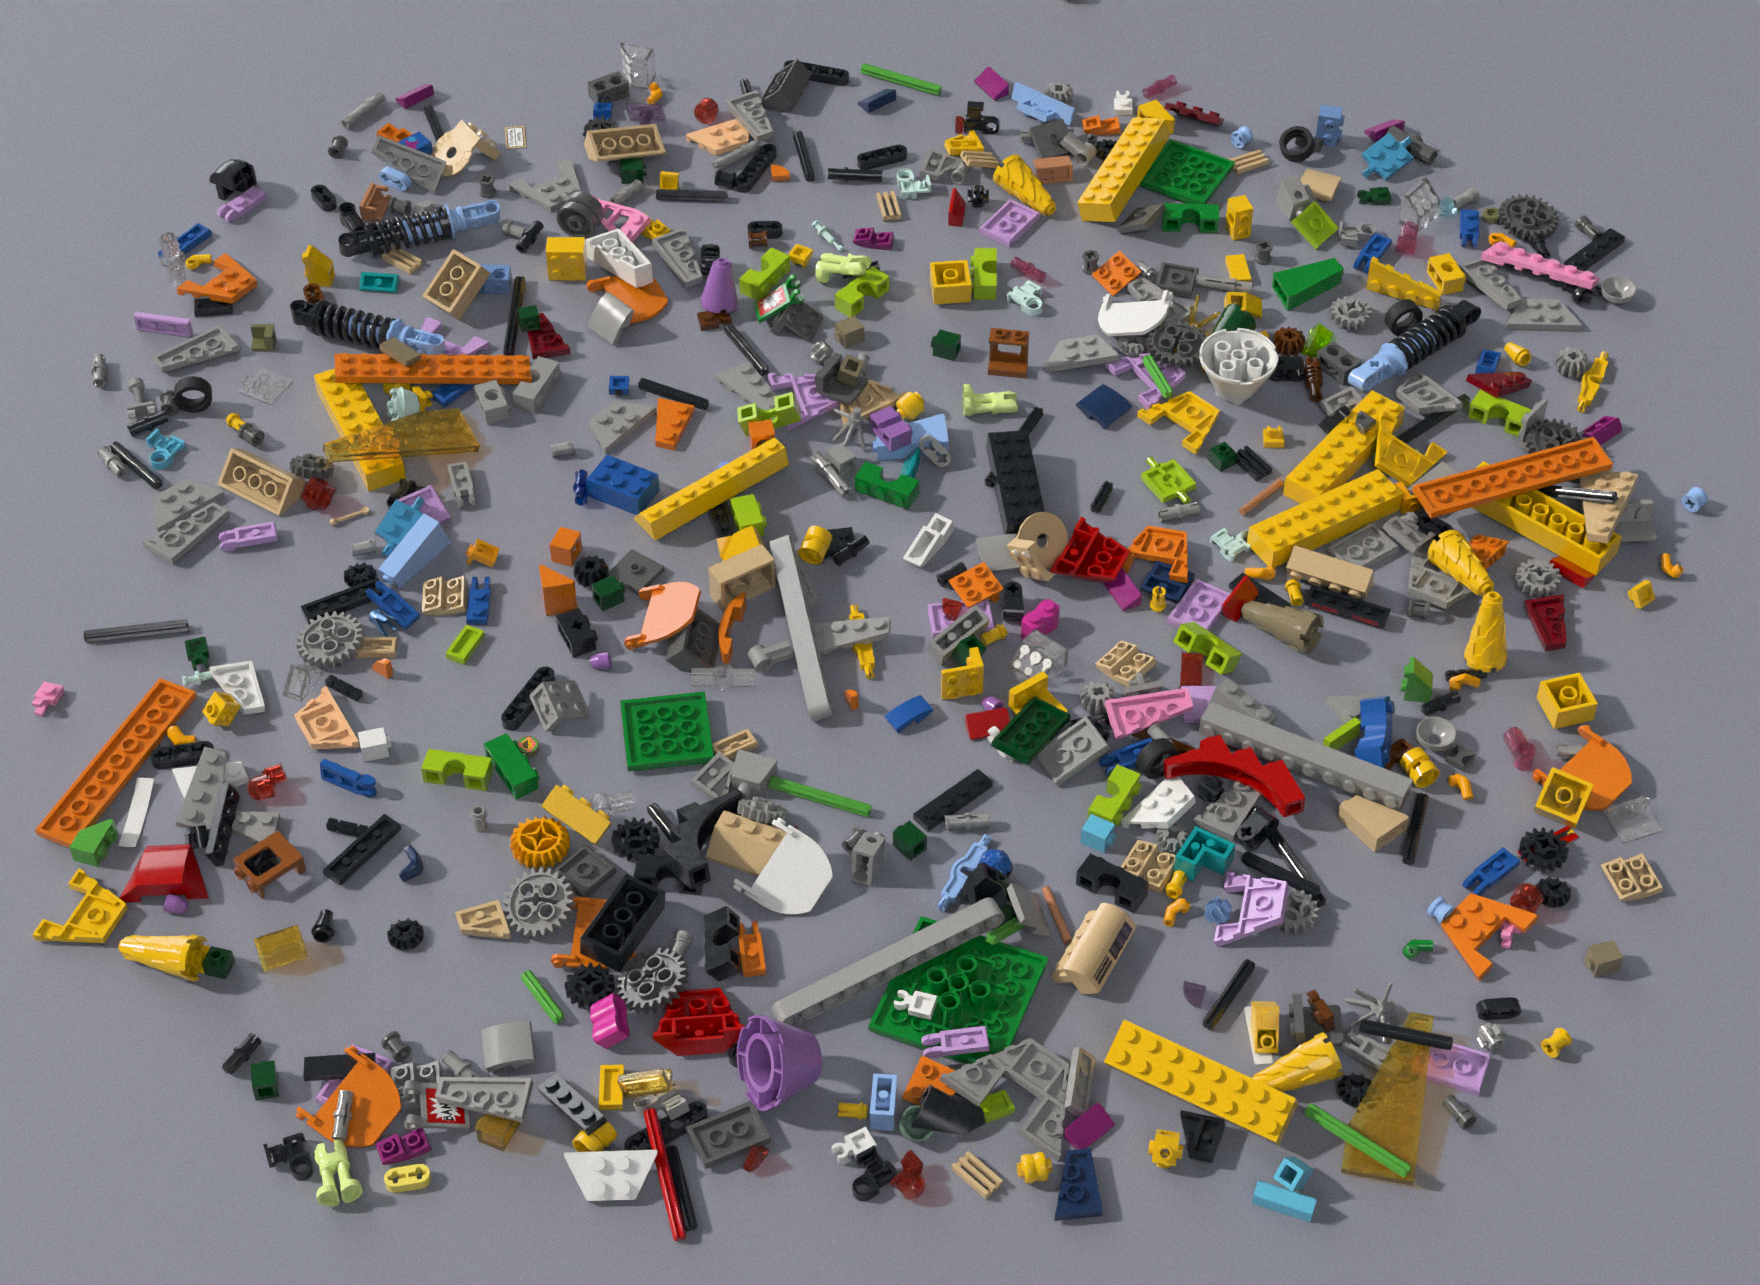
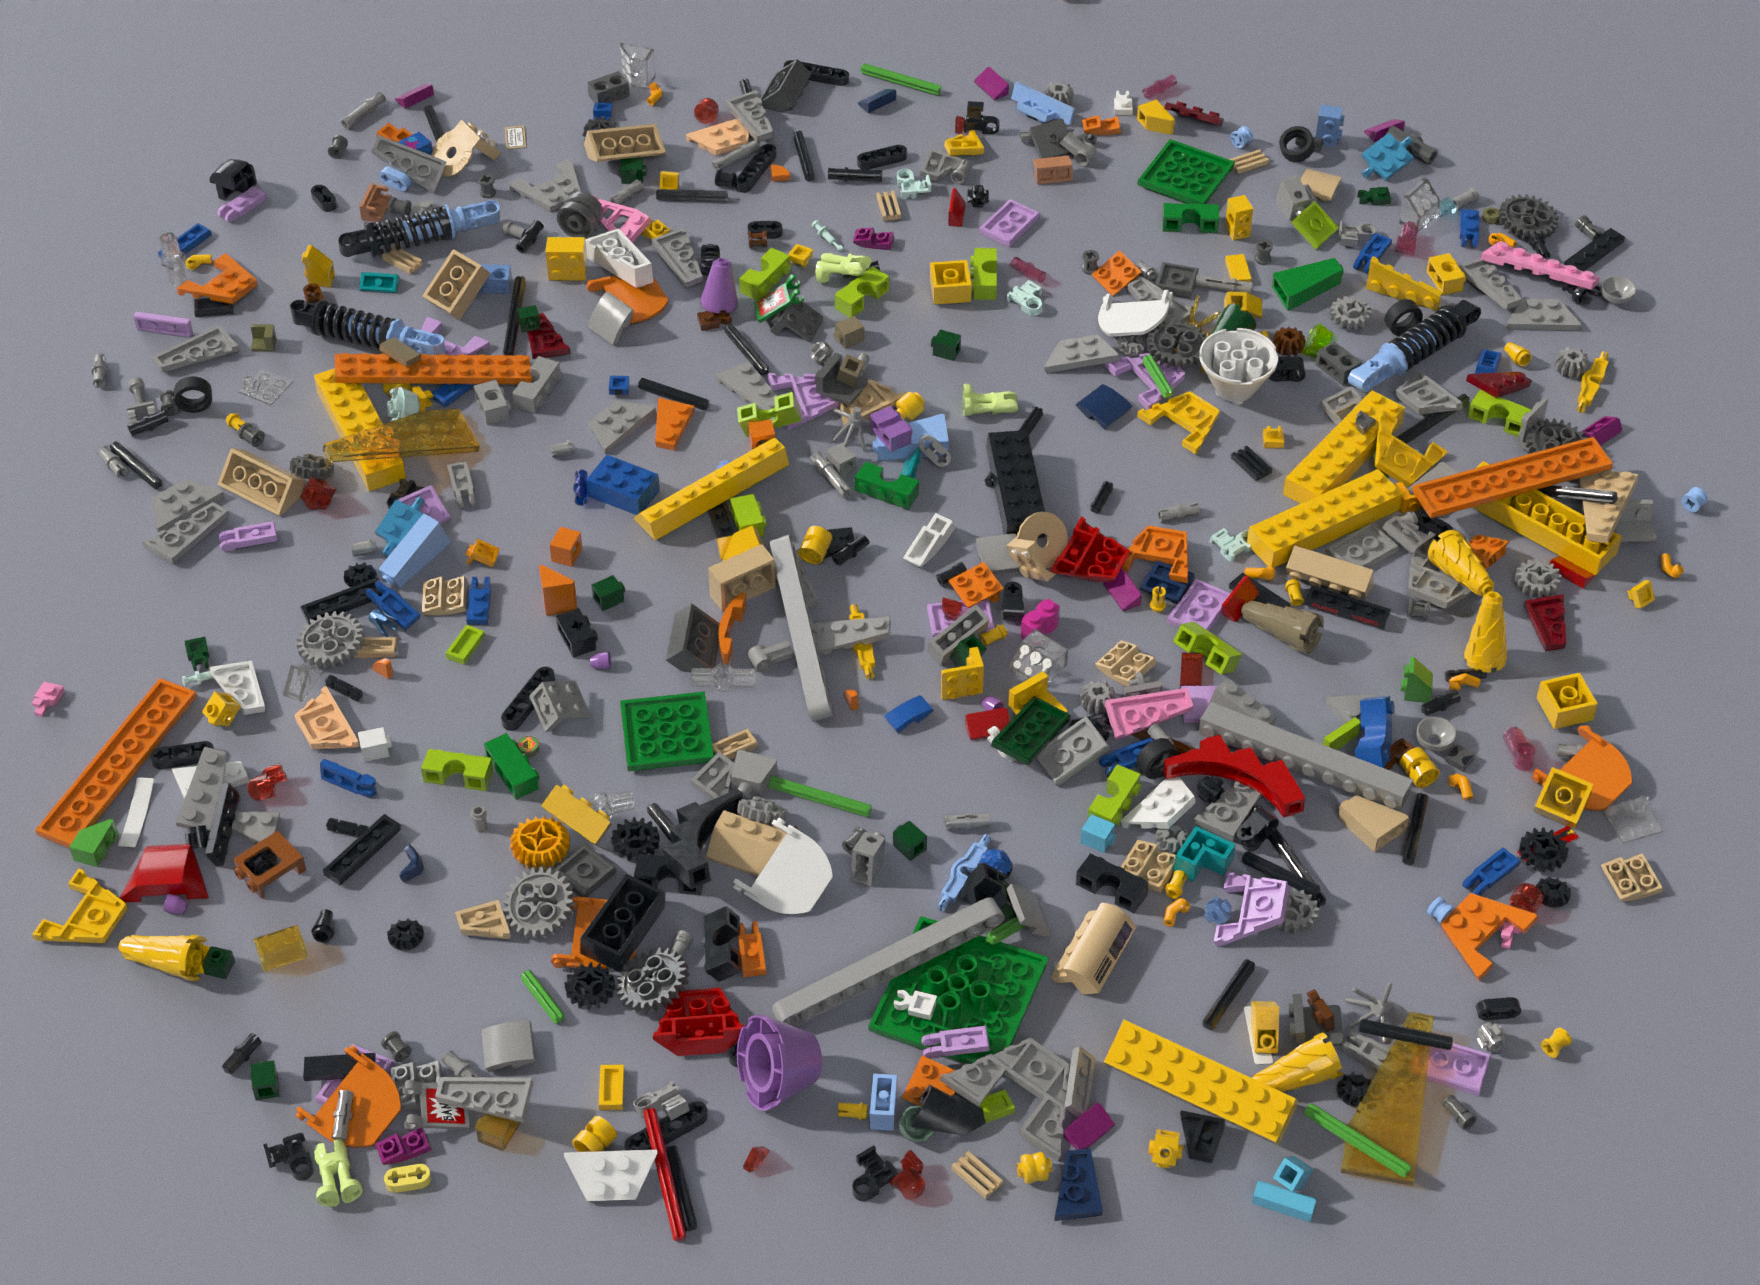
black axle [84,619,189,643] -> none
medium azure piece [146,429,186,470] -> none
light orange arm [167,725,196,745] -> none
tan hinge [330,507,370,526] -> none
black piece [339,202,364,232] -> none
plate [537,1073,607,1136] -> none
black gear [573,555,609,588] -> none
dark pink brick [590,993,629,1049] -> none
dark grey plate [607,549,664,595] -> none
clear yellow panel [617,1069,673,1099] -> none
piece [624,582,701,650] -> none
clear purple tile [626,103,666,125] -> none
dark grey plate [686,1101,771,1169] -> none
white plate [832,1127,877,1163] -> none
black plate [913,769,993,832] -> none
tan tile [960,150,999,168] -> none
dark orange window [988,328,1030,379] -> none
yellow cone [993,154,1056,216] -> none
nougat bar [1042,886,1072,944] -> none
yellow brick [1077,117,1170,222] -> none
black gear [1095,139,1118,160] -> none
dark grey plate [1117,203,1166,234] -> none
lime plate [1140,456,1196,504] -> none
clear purple tile [1183,981,1206,1009] -> none
dark green plate [1208,442,1237,472] -> none
nougat bar [1239,478,1284,516] -> none
reddish brown hinge [1305,356,1323,403] -> none
black beam [1318,405,1351,433] -> none
green arm [1403,939,1433,959] -> none
dark tan brick [1584,940,1624,977] -> none

